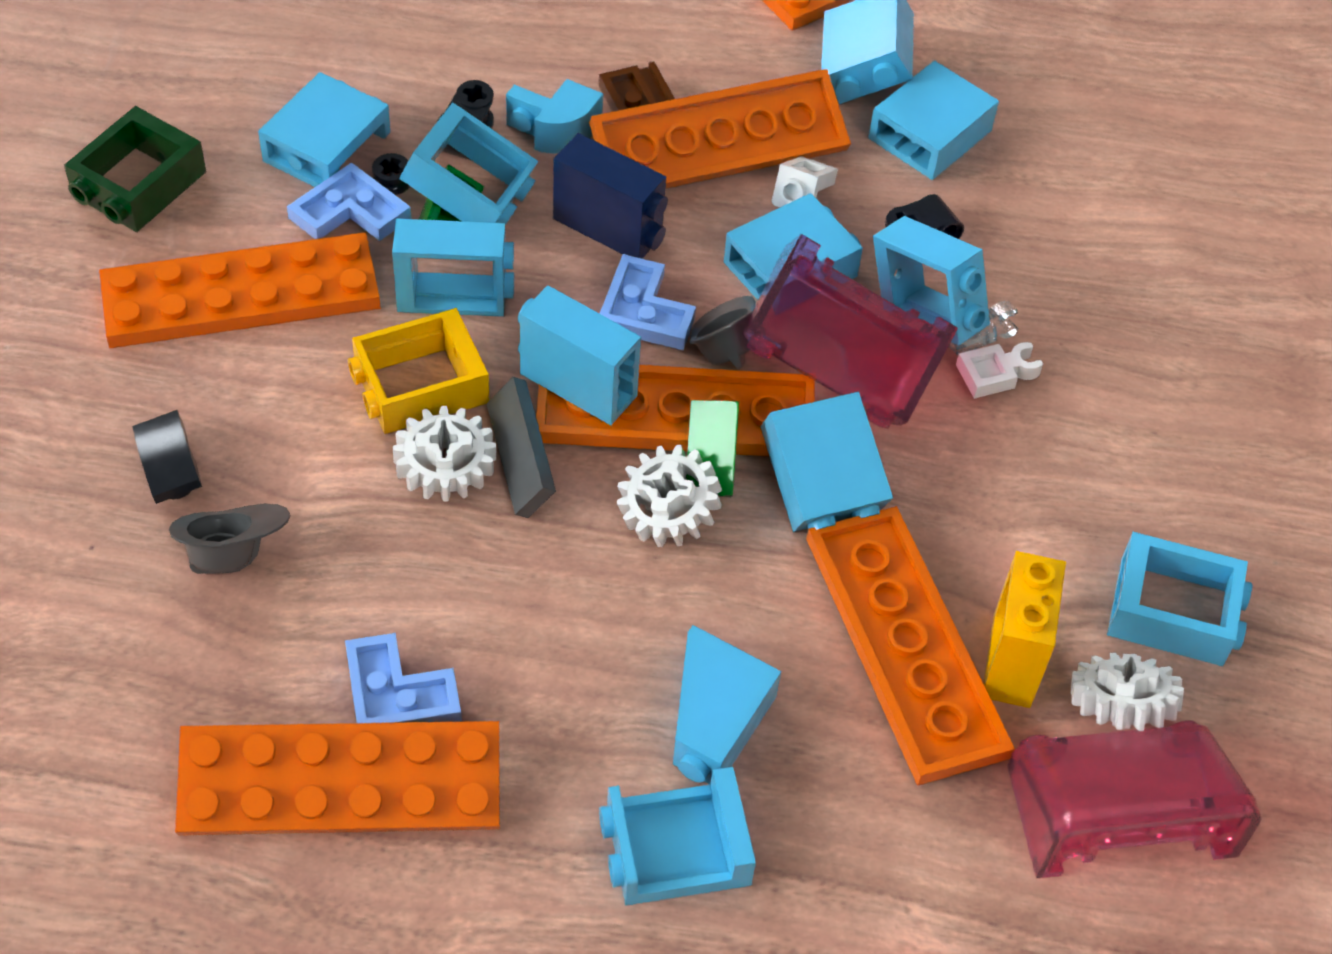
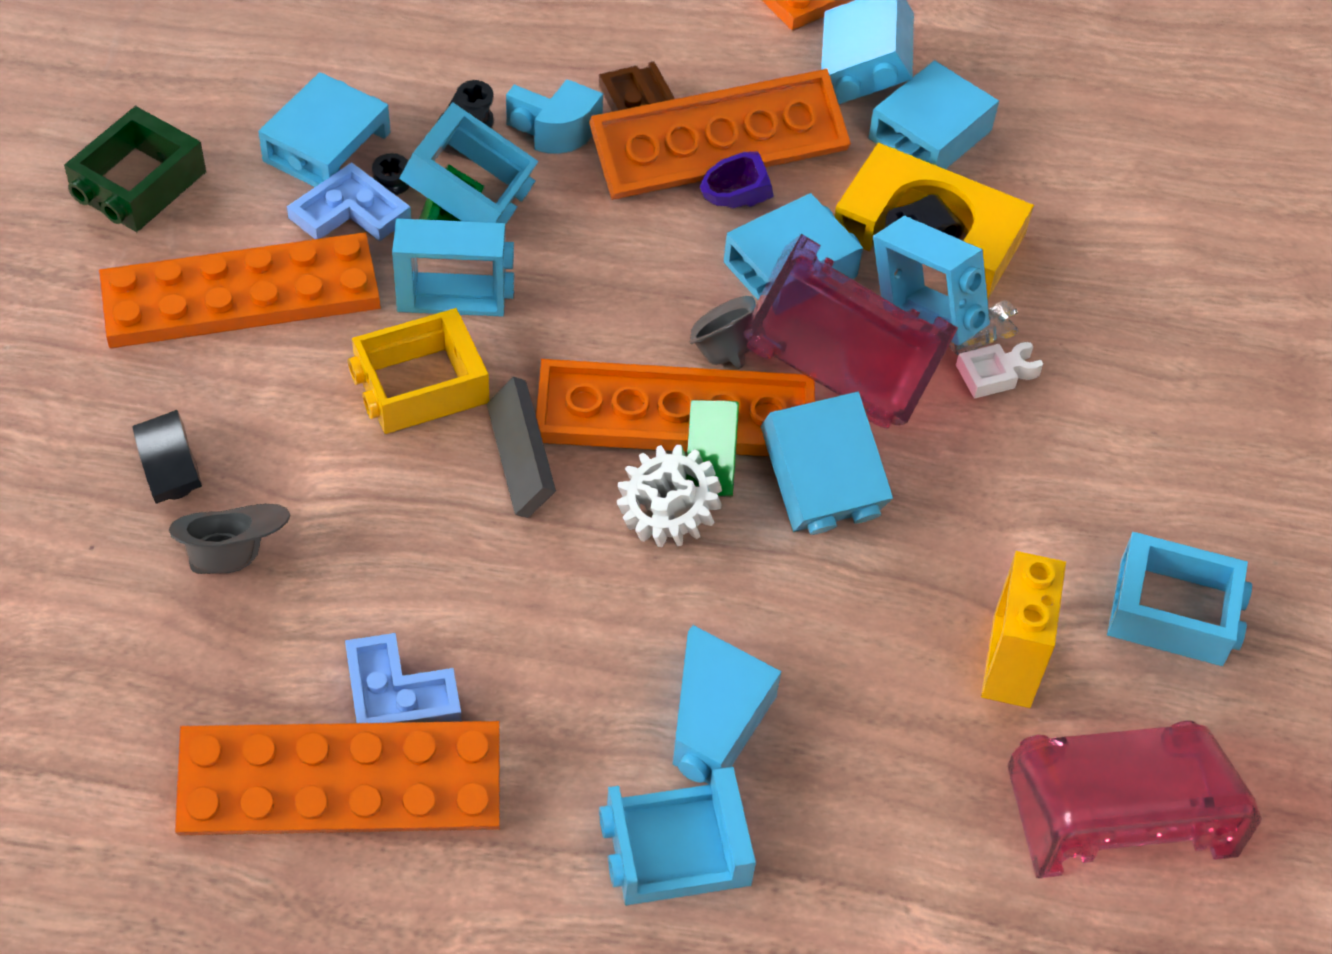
white gear [393,406,496,501] -> none
medium azure brick [518,285,641,425] -> none
dark blue brick [553,133,668,259] -> none
light blue plate [600,254,696,351] -> none
white bracket [772,156,838,207] -> none
orange plate [806,506,1015,786] -> none
white gear [1070,653,1184,731] -> none
none -> rock [700,151,774,209]
none -> yellow arch [834,142,1034,299]

